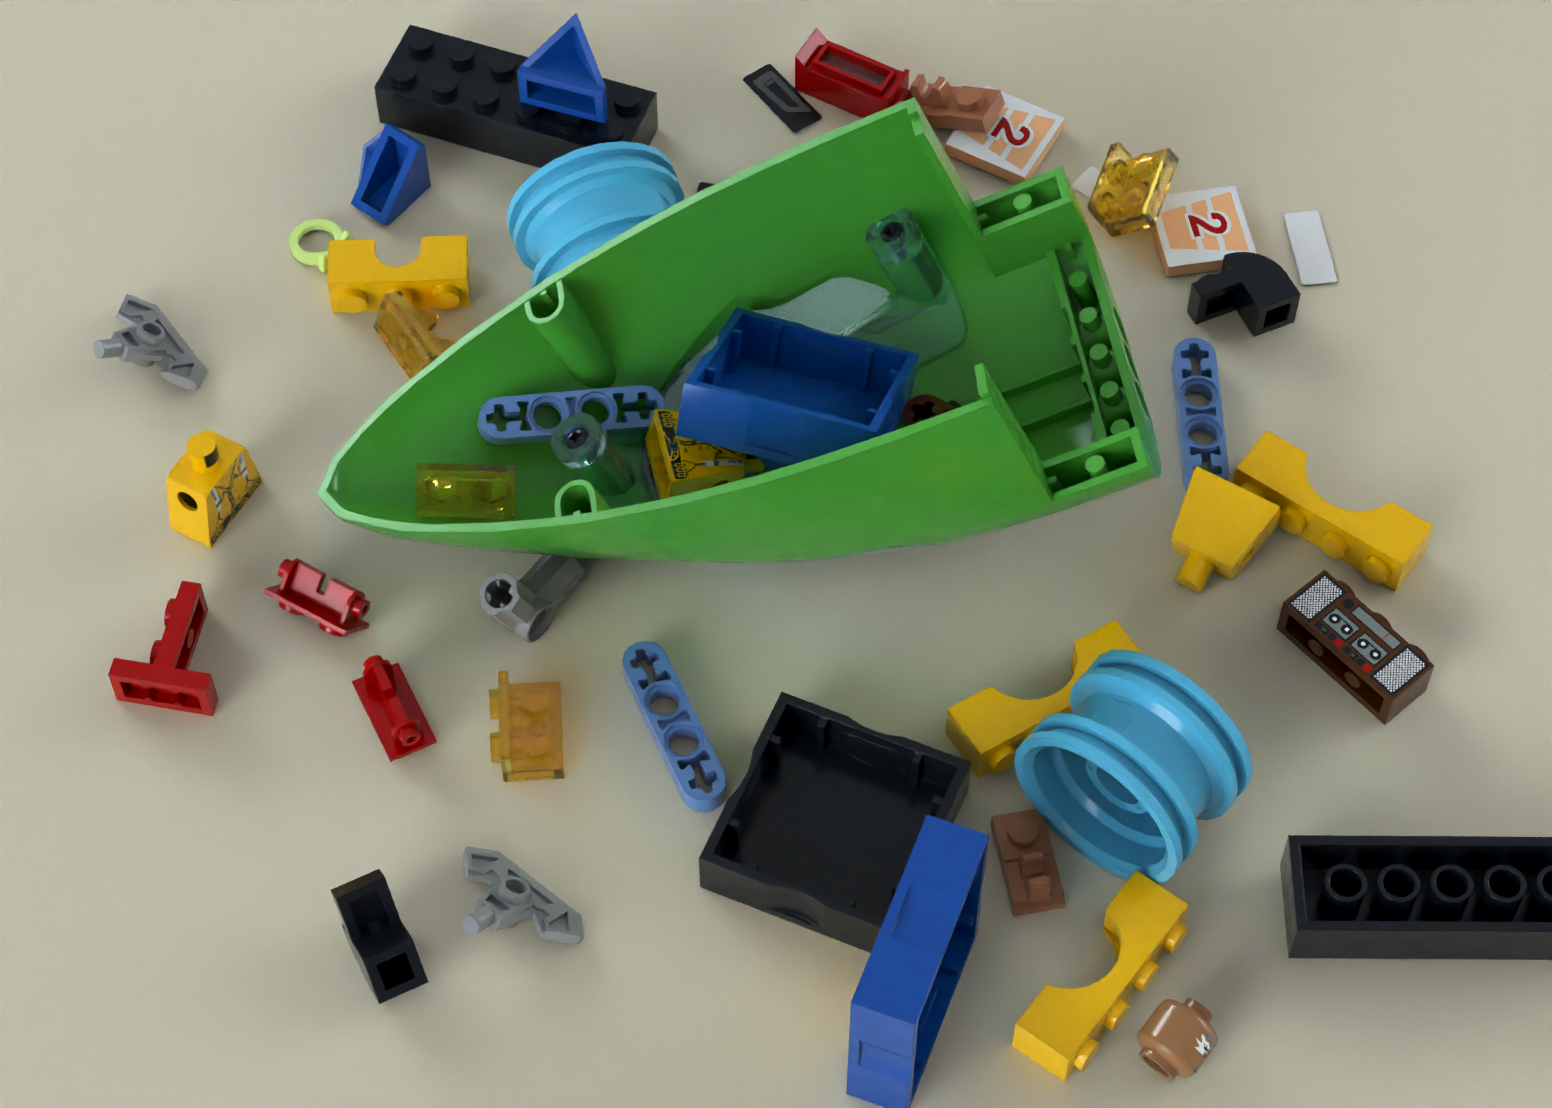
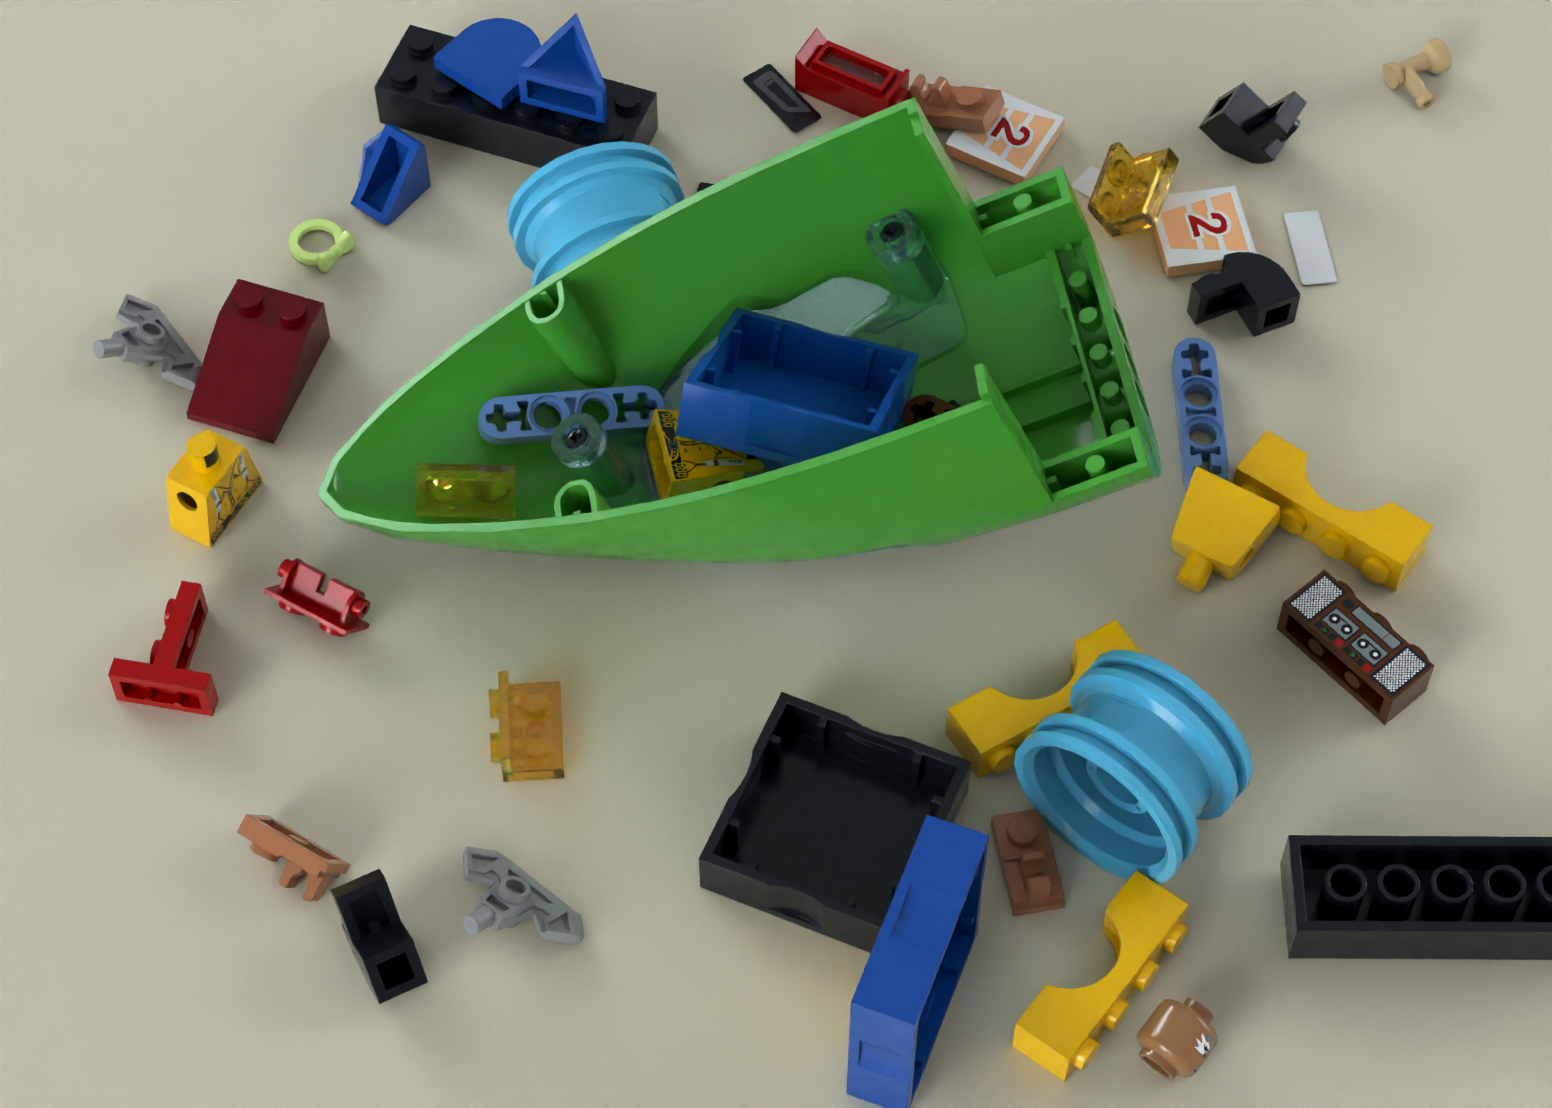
yellow arch [327,235,471,313] -> none
red hinge [352,655,437,762] -> none
clear yellow tile [374,291,457,379] -> none
light grey piece [478,555,584,643] -> none
medium blue beam [622,641,727,813] -> none
none -> dark red slope [186,279,330,444]
none -> nougat plate [237,814,351,901]
none -> blue tile [433,18,541,110]
none -> black brick [1198,82,1307,164]
none -> tan piece [1382,37,1452,110]

